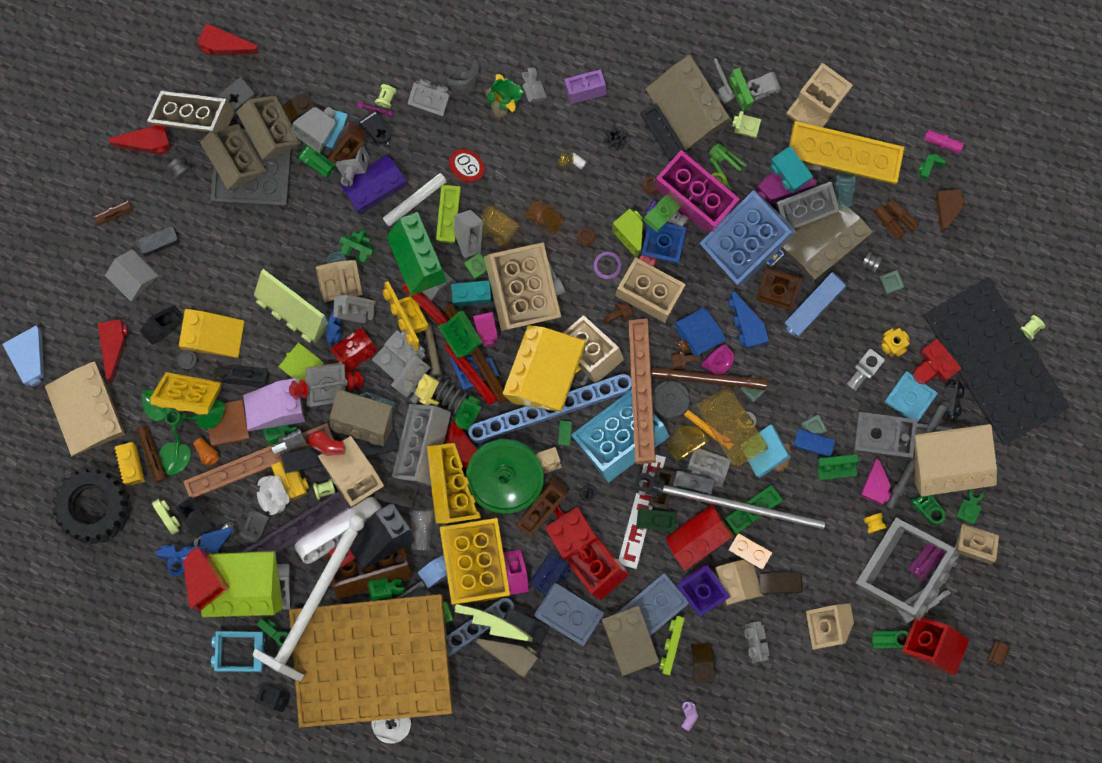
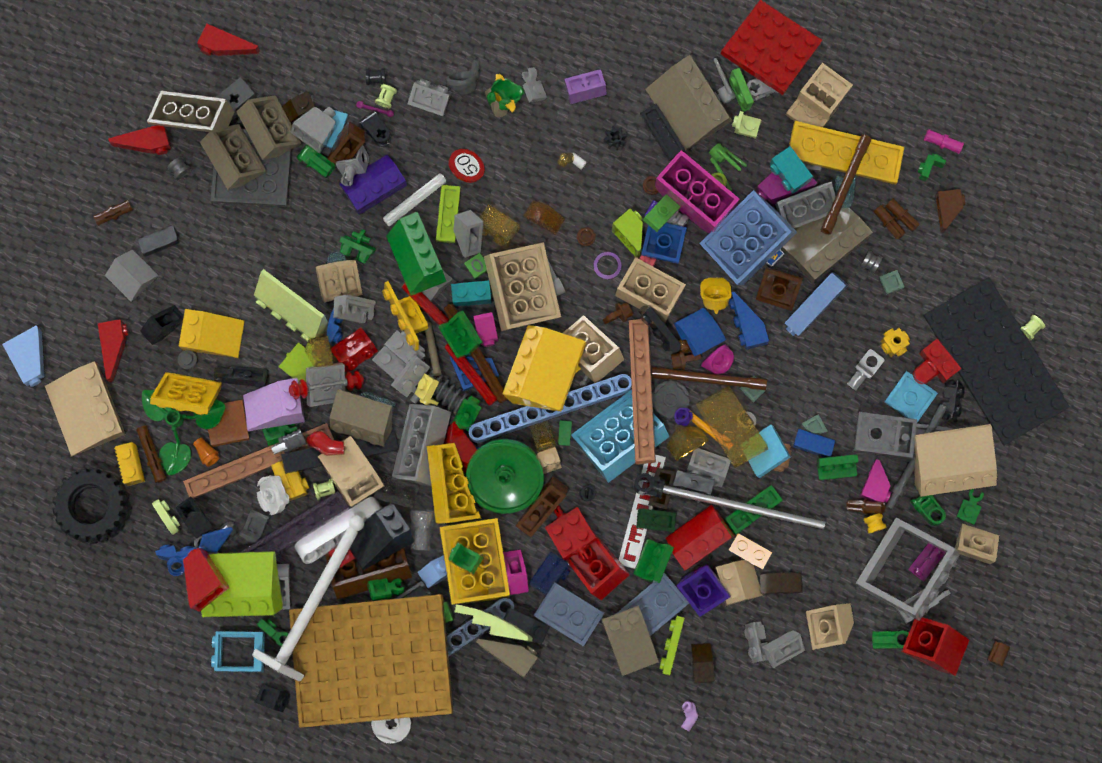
none -> clear yellow slope [305,336,333,367]
none -> black bush [366,68,386,85]
none -> green bracket [449,543,483,575]
none -> clear yellow slope [529,421,556,453]
none -> green bracket [633,539,674,583]
none -> black plate [638,306,681,352]
none -> dark purple plate [674,408,693,426]
none -> yellow piece [700,278,732,314]
none -> red plate [720,0,822,95]
none -> light grey slope [762,631,805,668]
none -> reddish brown piece [821,135,872,235]
none -> reddish brown axle [846,499,886,514]

